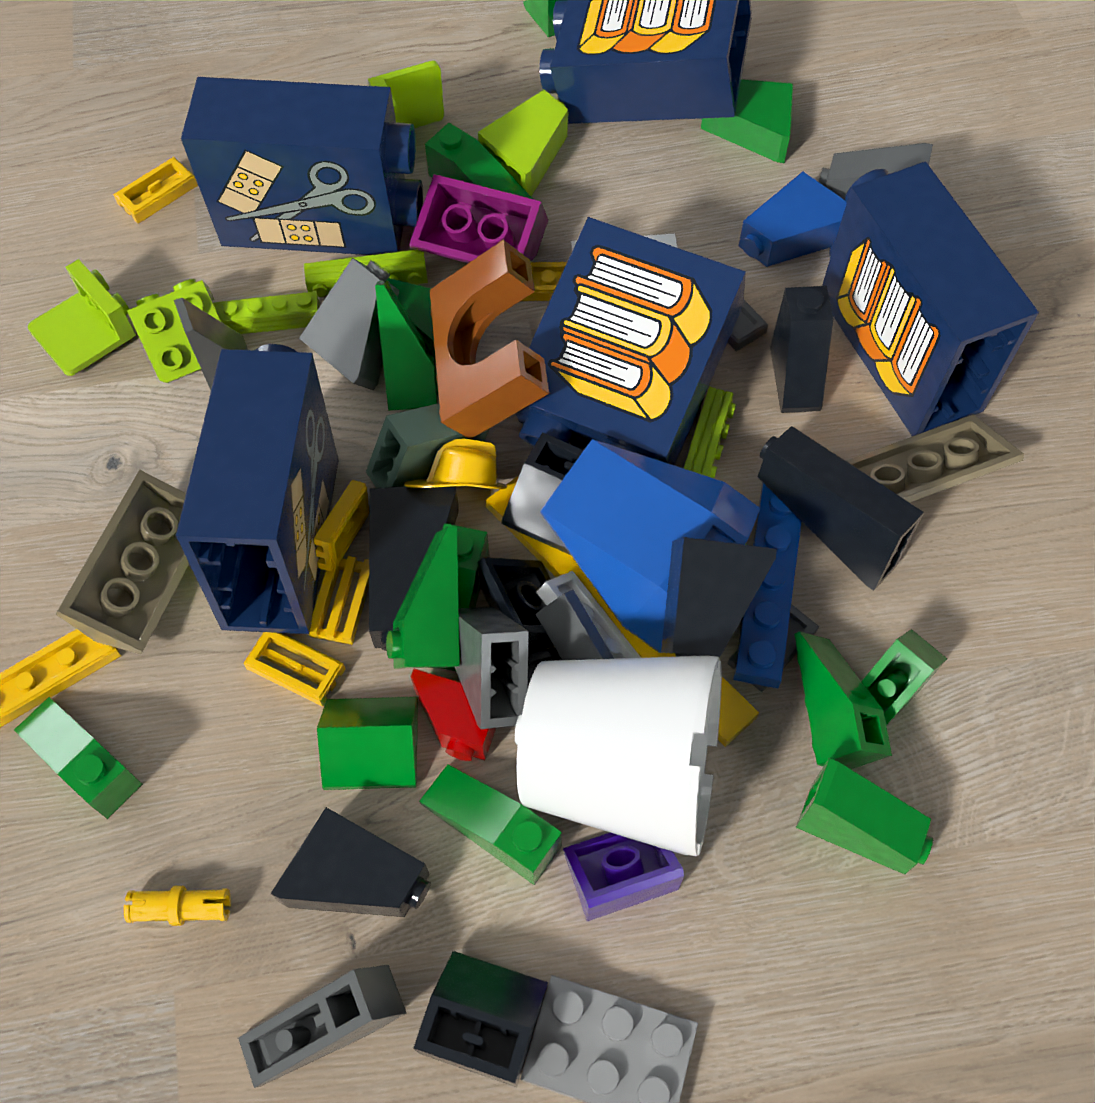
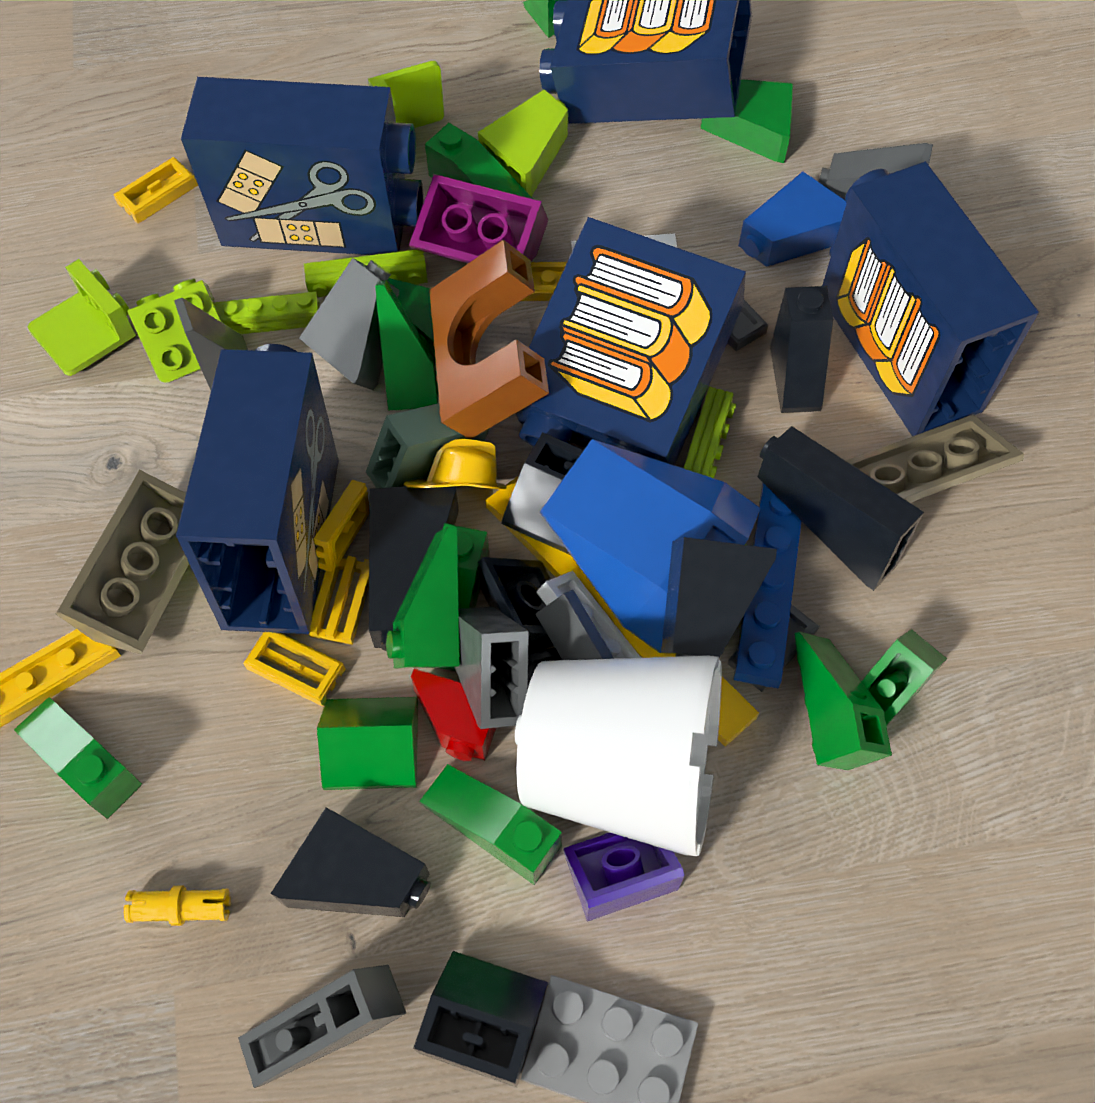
green slope [796,758,933,875] -> none

